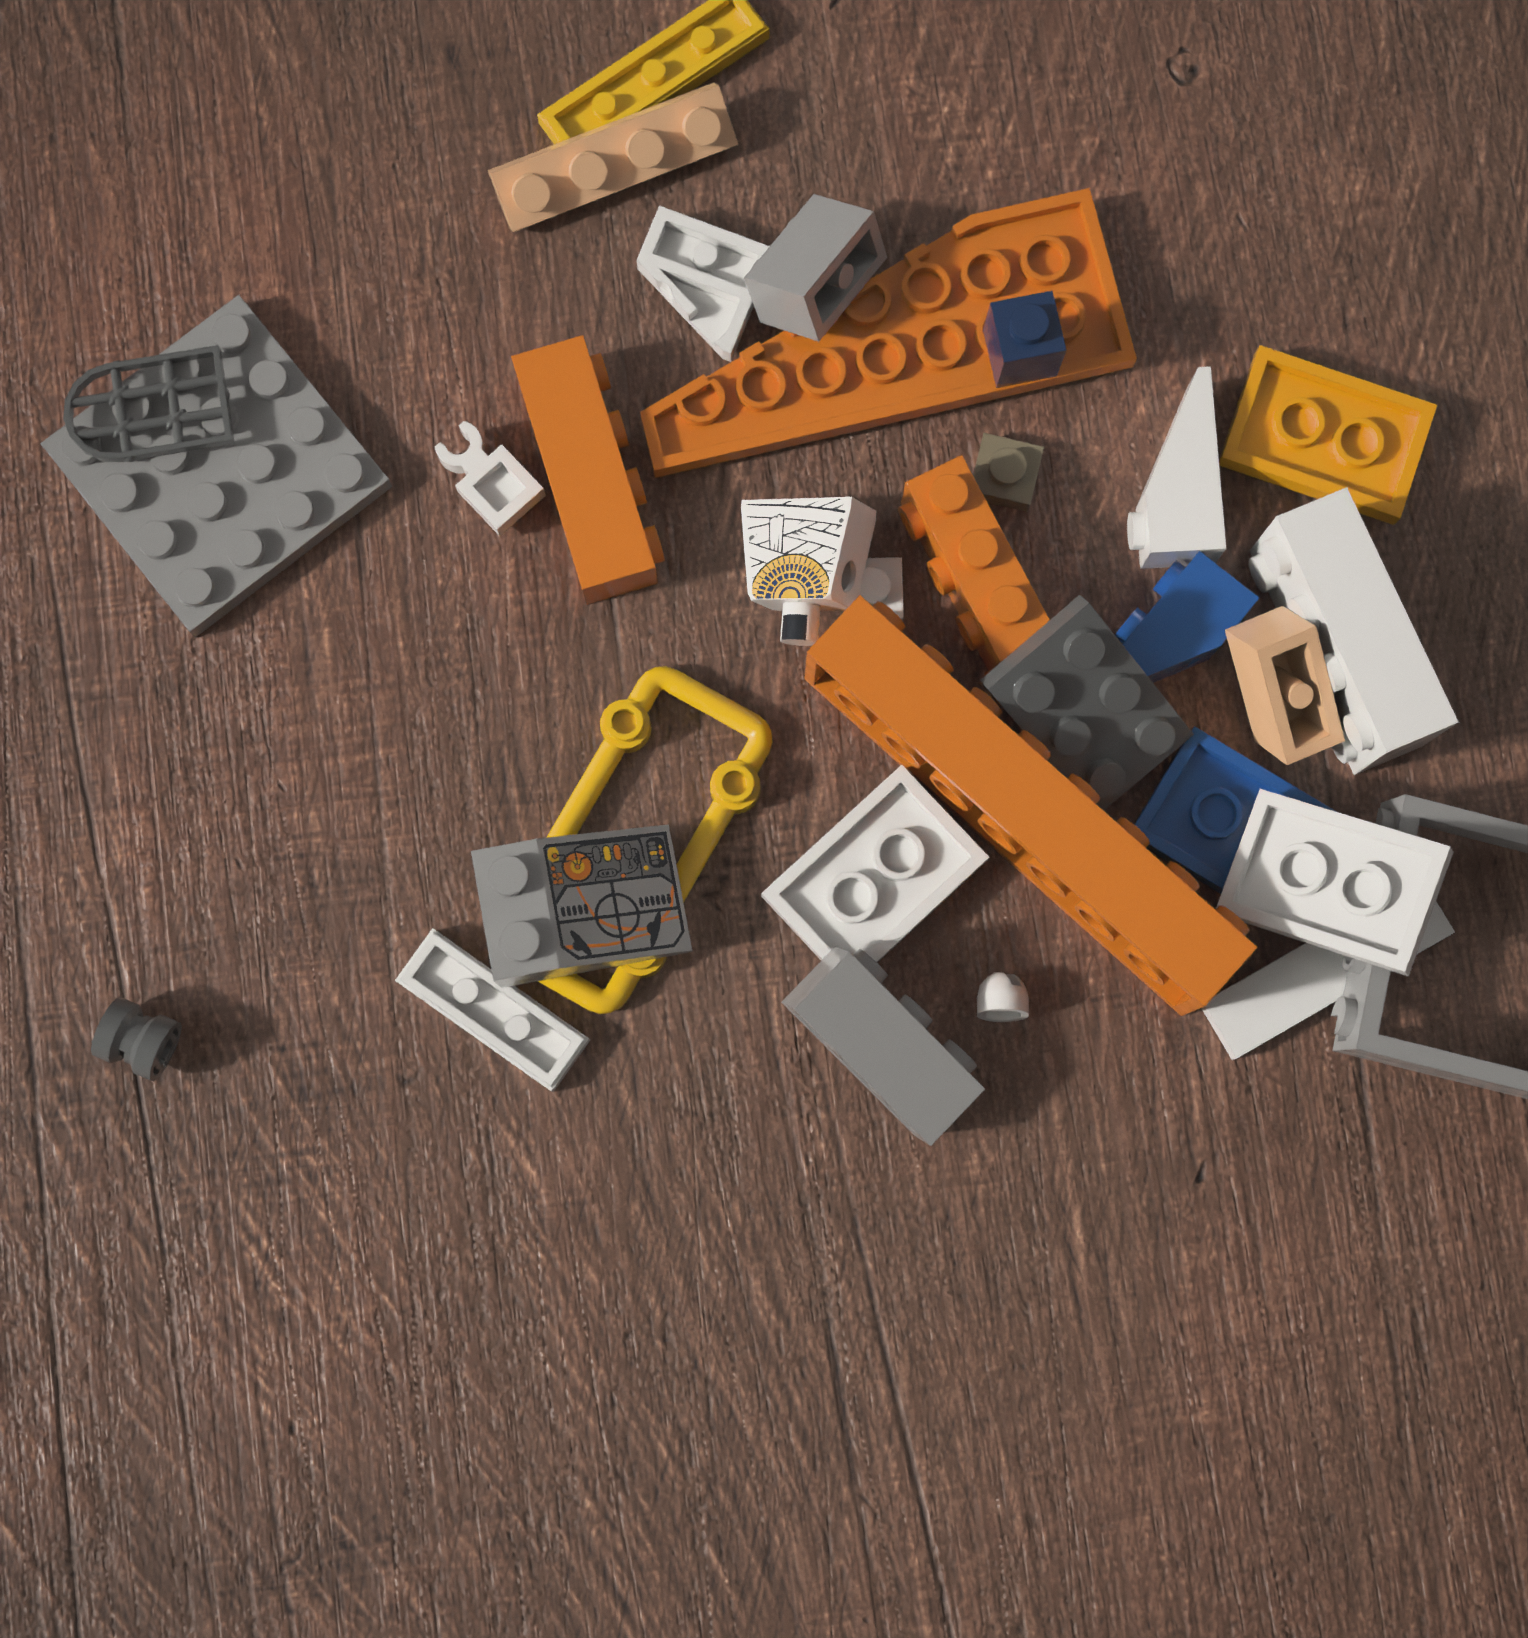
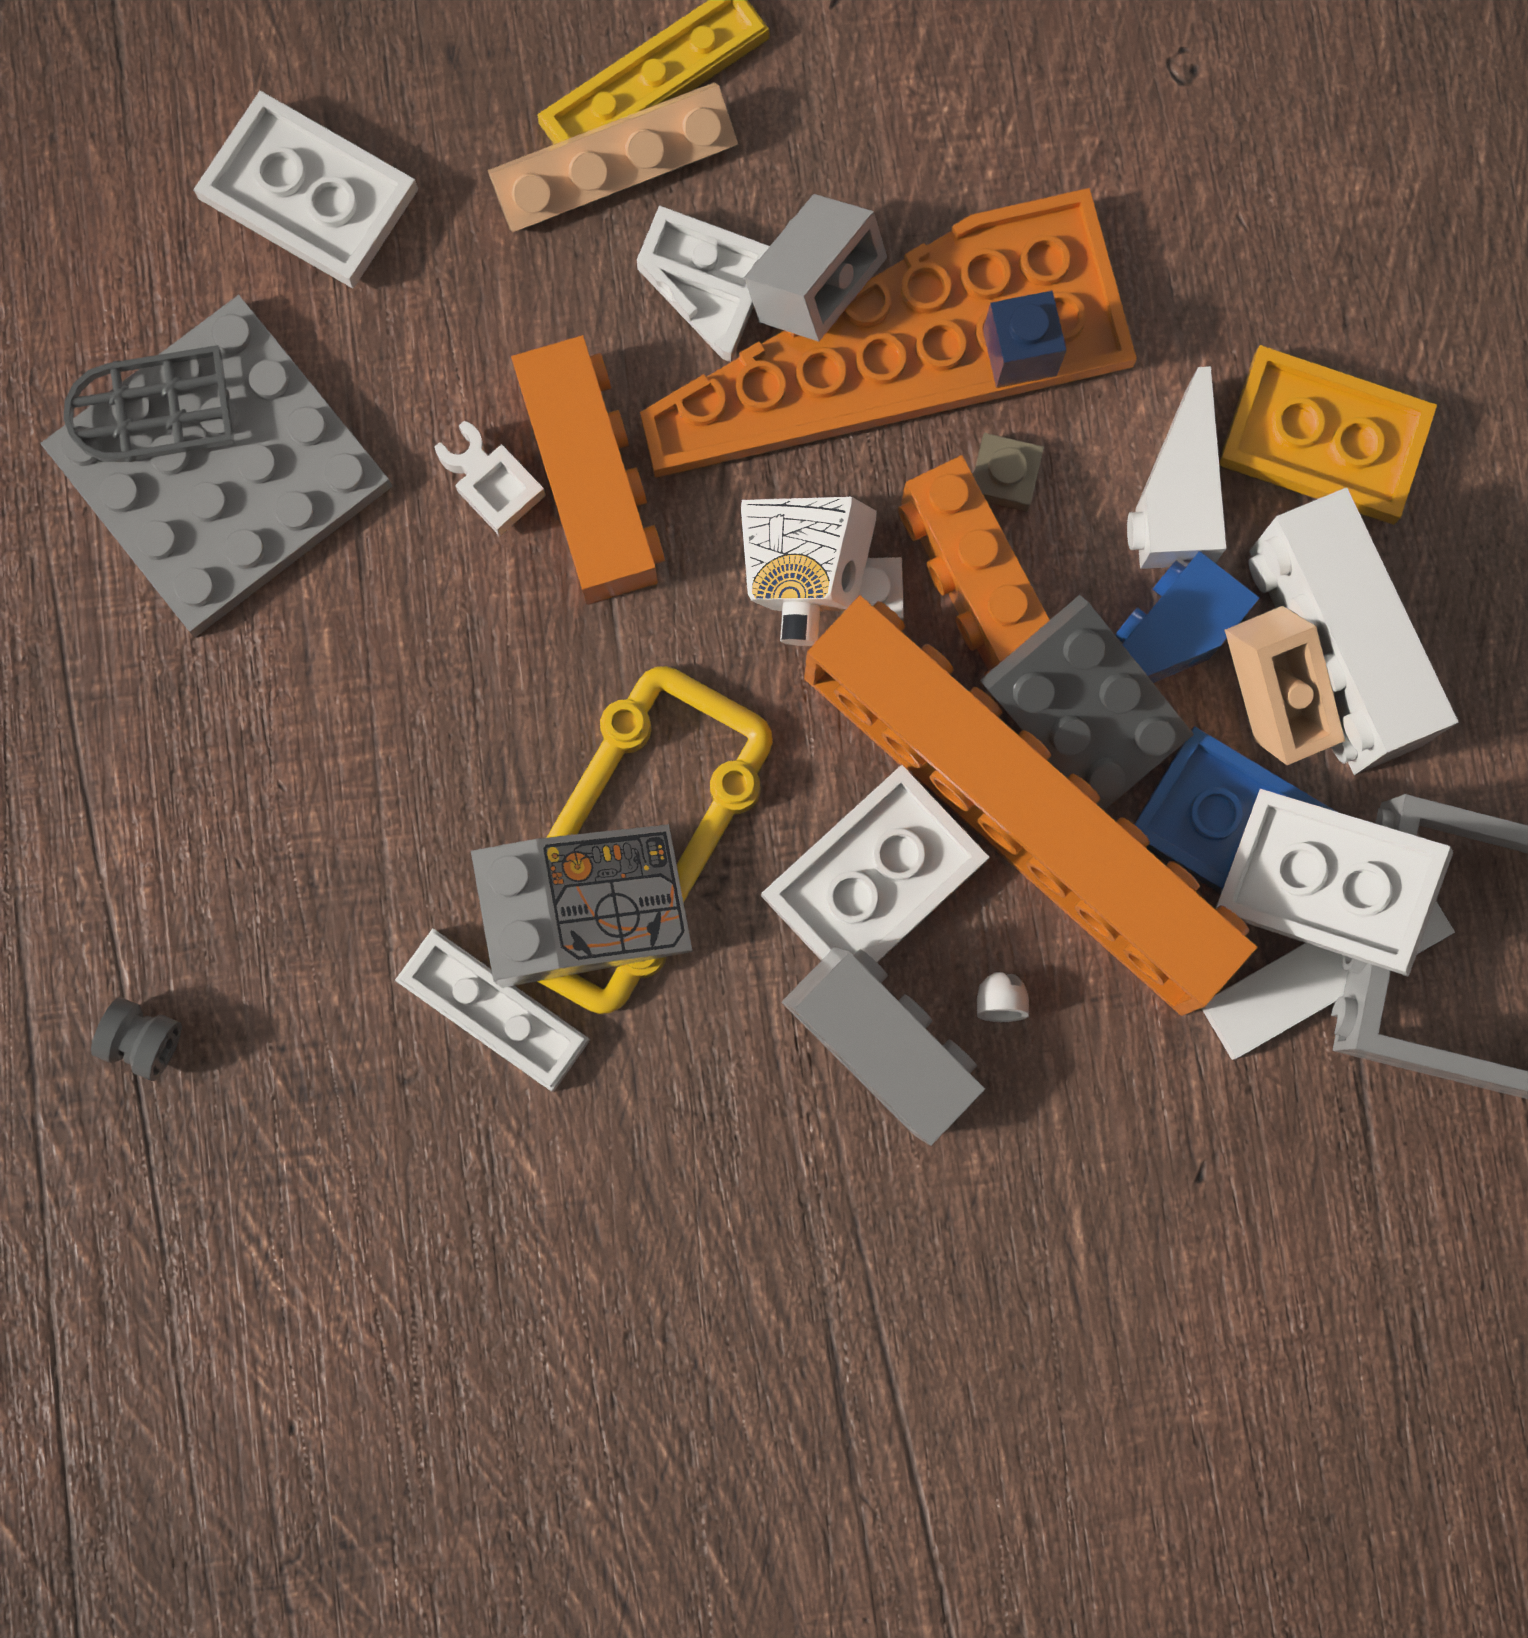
none -> white plate [194,91,418,289]

